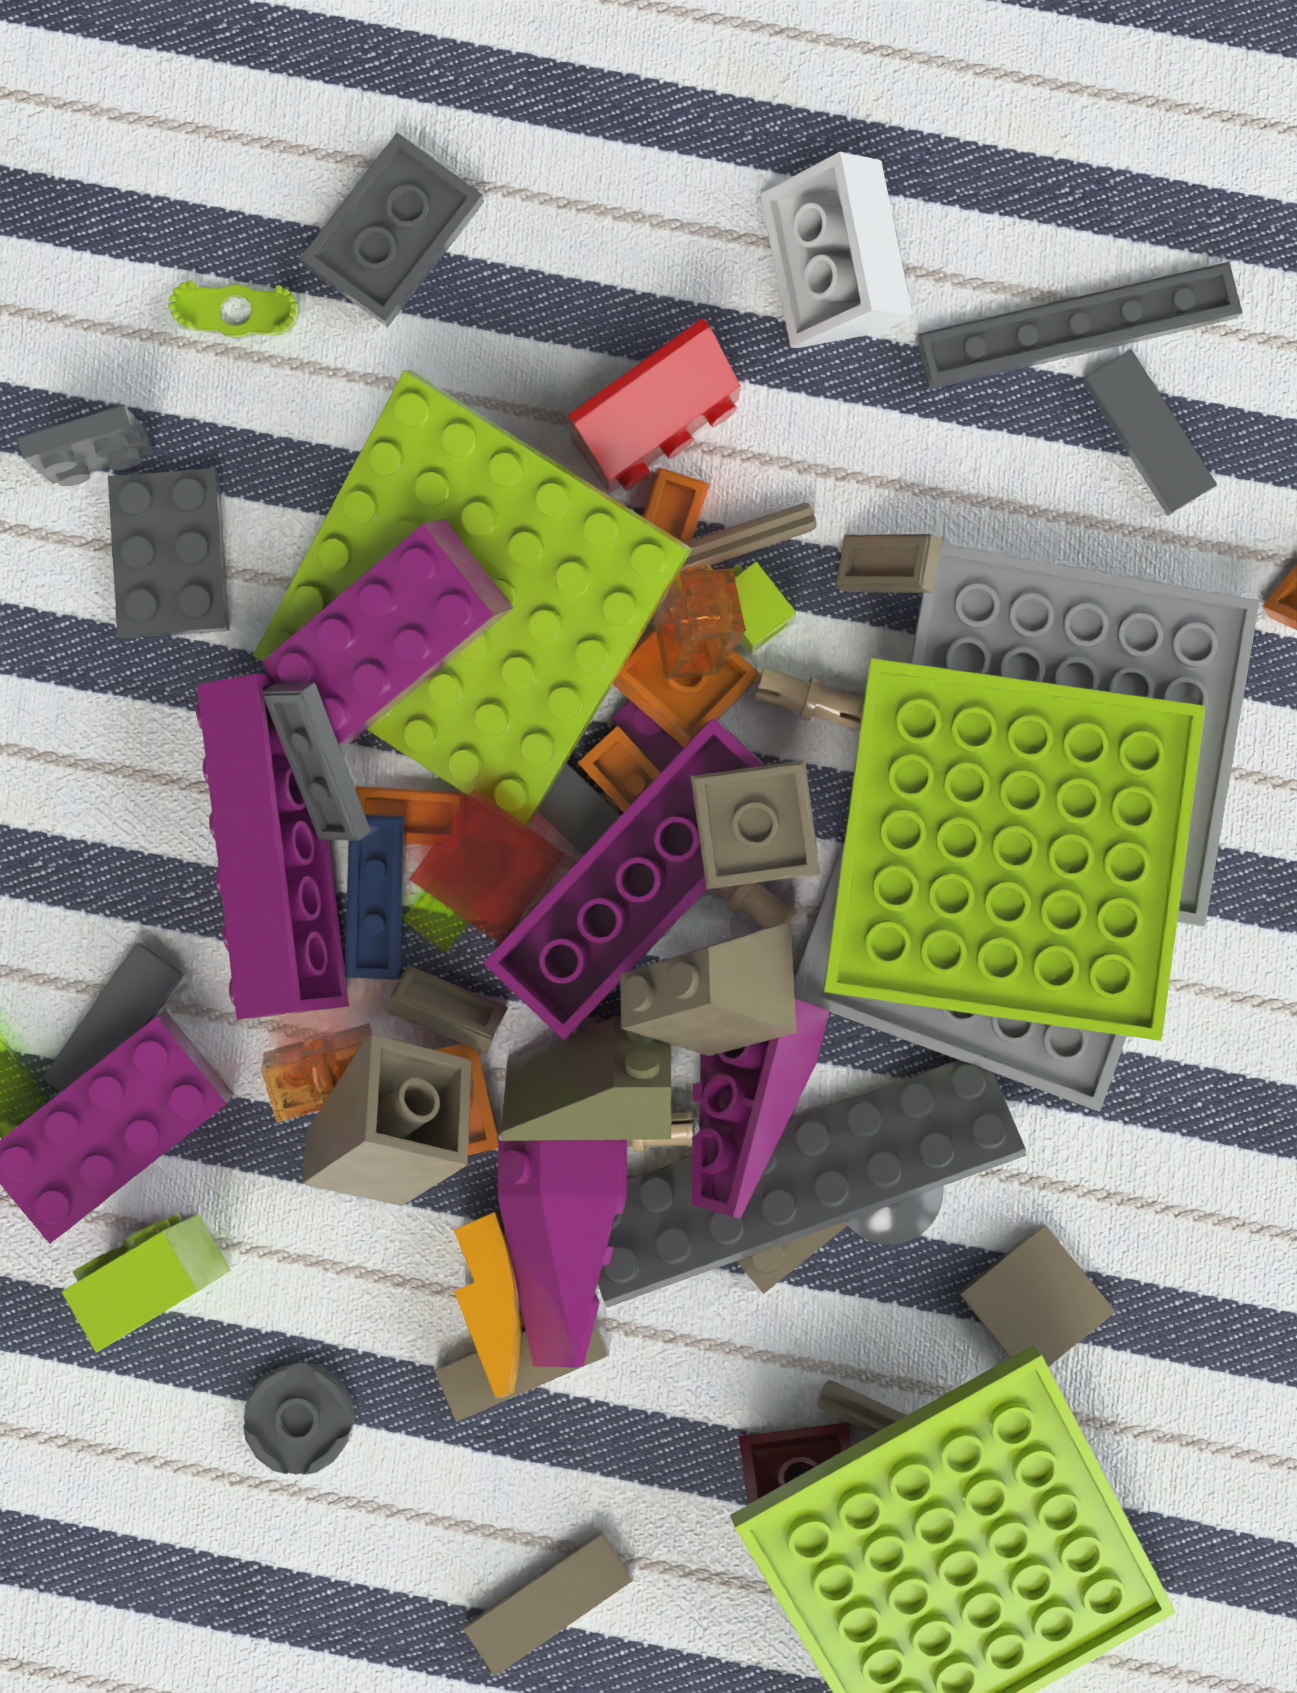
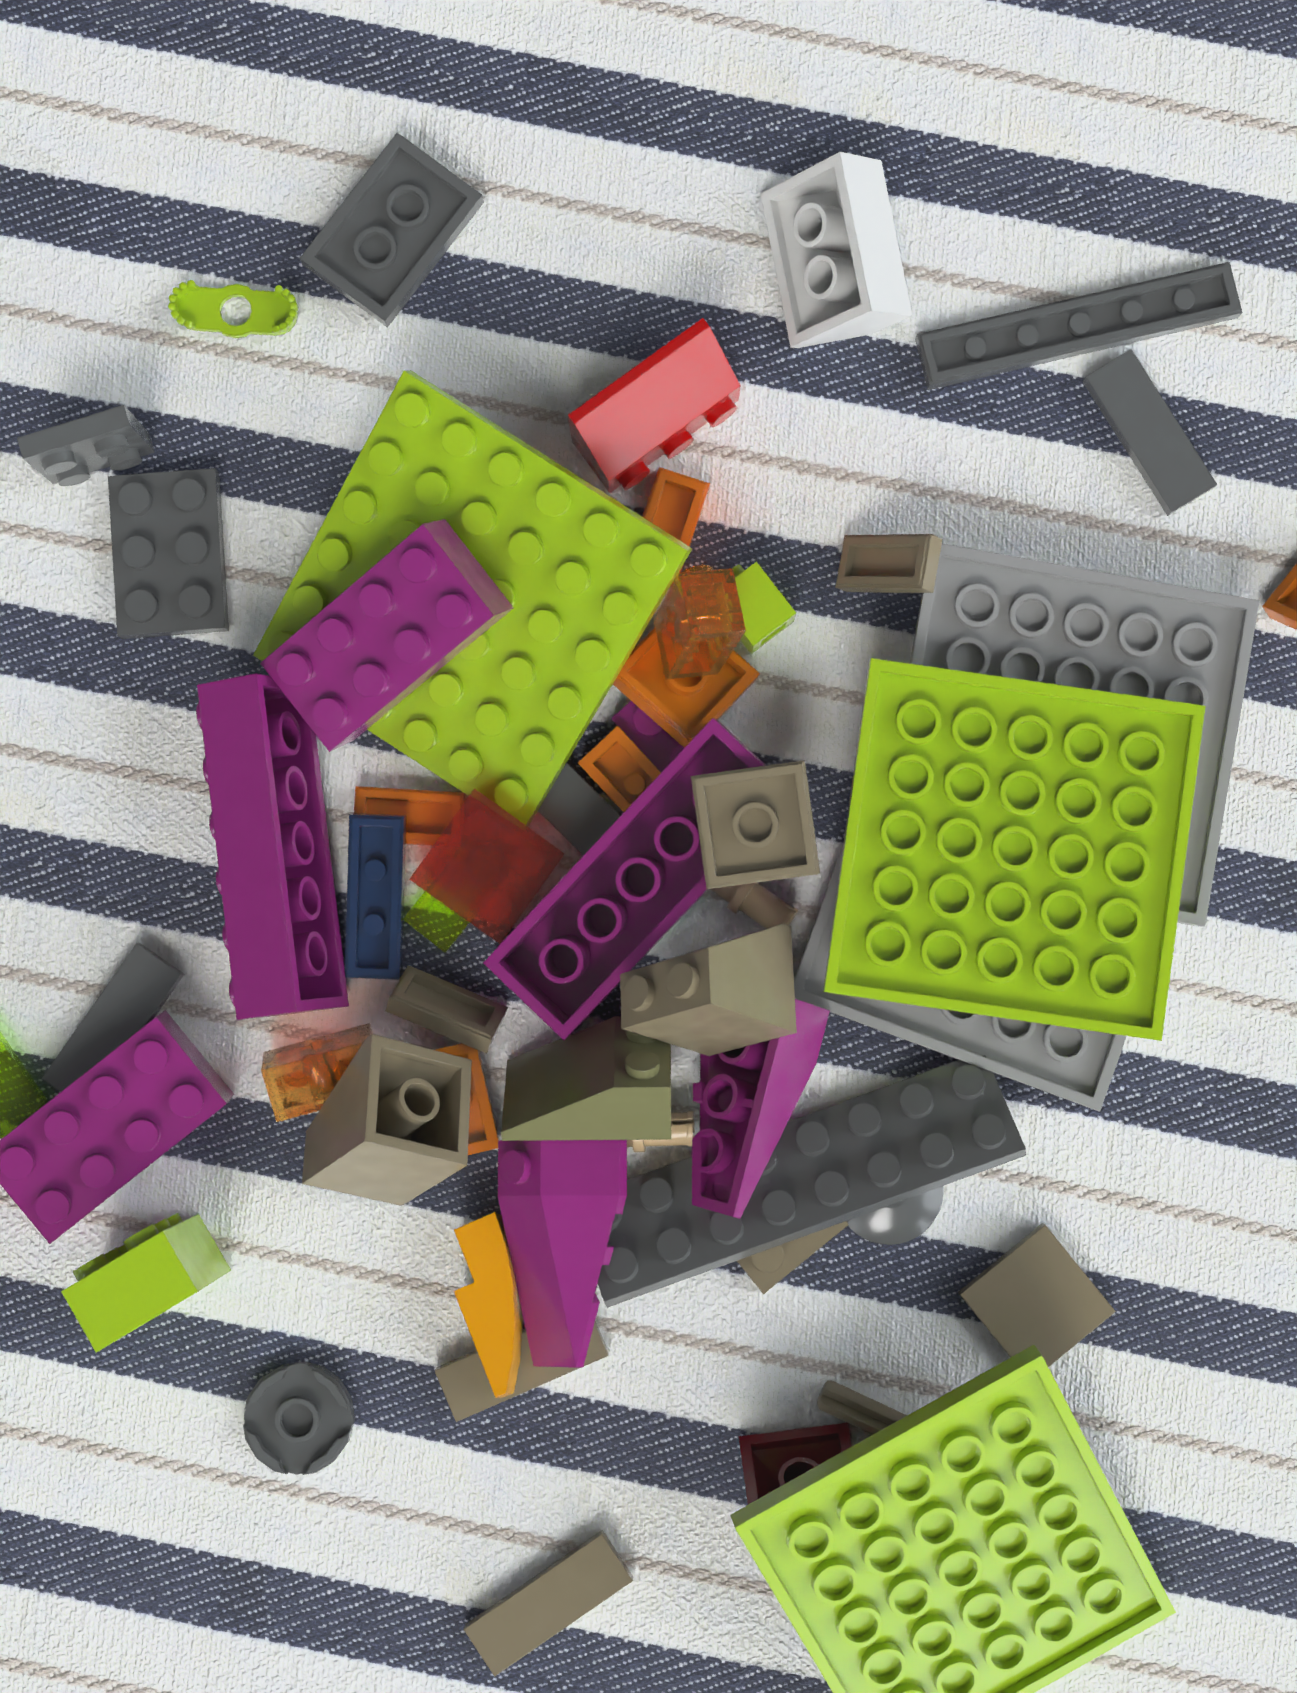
dark grey tile [262,682,371,841] -> none
dark tan axle [676,502,817,578] -> none
tan pin [753,667,864,731] -> none

